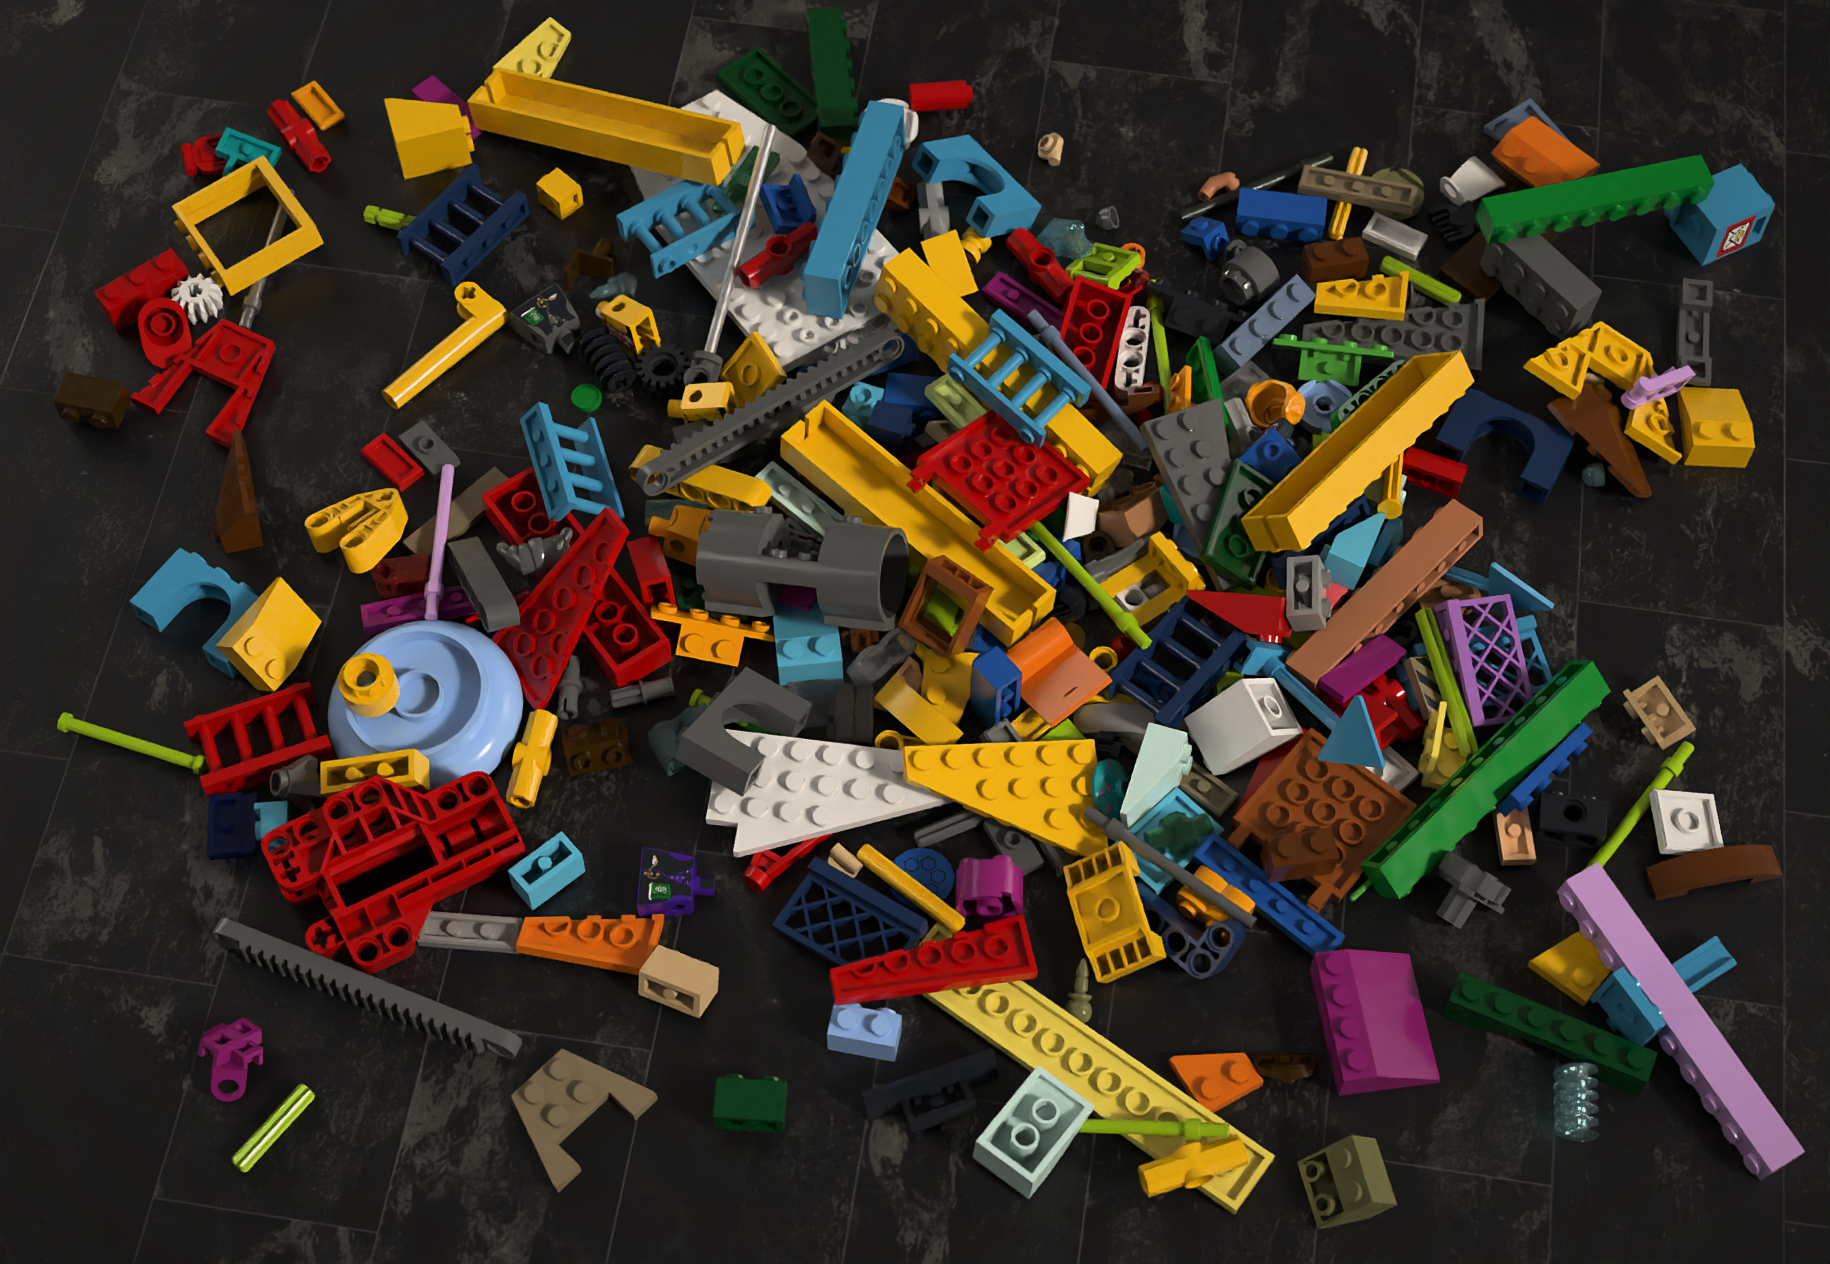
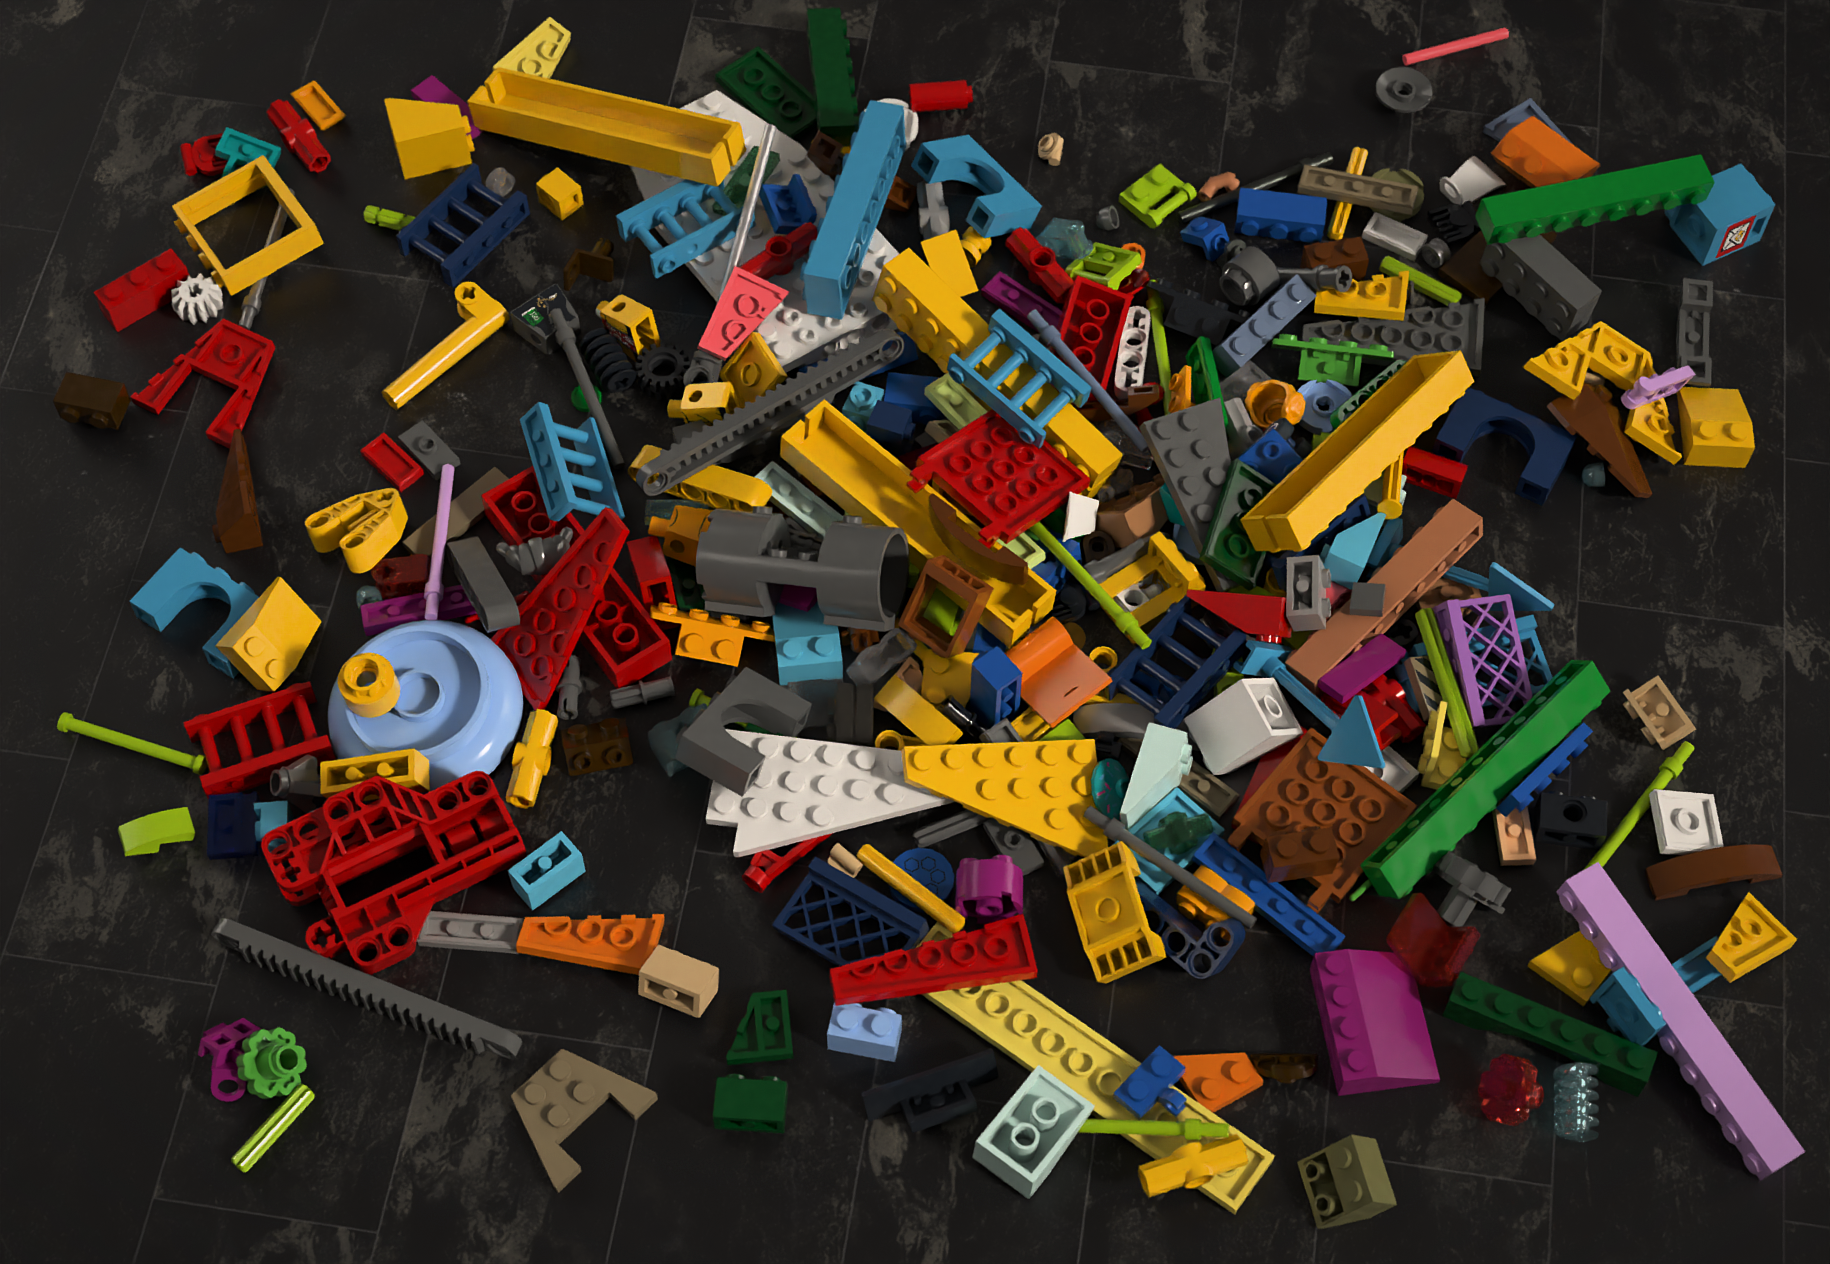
red piece [138,297,192,369] -> none
clear light blue bar [590,272,638,299] -> none
torso [637,847,715,918] -> none
olive bar [1065,958,1092,1023] -> none
red hinge [1109,634,1136,662] -> none
none -> lime slope [118,807,195,856]
none -> bright green plant [236,1027,307,1099]
none -> clear light blue hinge [356,585,383,611]
none -> clear bush [486,167,515,196]
none -> dark grey bar [550,308,625,469]
none -> coral wing [697,266,789,361]
none -> dark green wing [726,989,793,1065]
none -> reddish brown slope [928,493,1028,585]
none -> black axle [938,695,988,744]
none -> blue plate [1113,1045,1186,1120]
none -> lime plate [1119,164,1197,229]
none -> dark grey pin [1276,264,1352,293]
none -> dark grey tile [1350,582,1386,617]
none -> dark grey dish [1376,67,1433,113]
none -> clear red bracket [1387,893,1481,986]
none -> coral bar [1402,27,1509,66]
none -> flat silver bush [1421,238,1451,268]
none -> clear red plant [1478,1054,1544,1126]
none -> yellow wing [1706,892,1797,983]

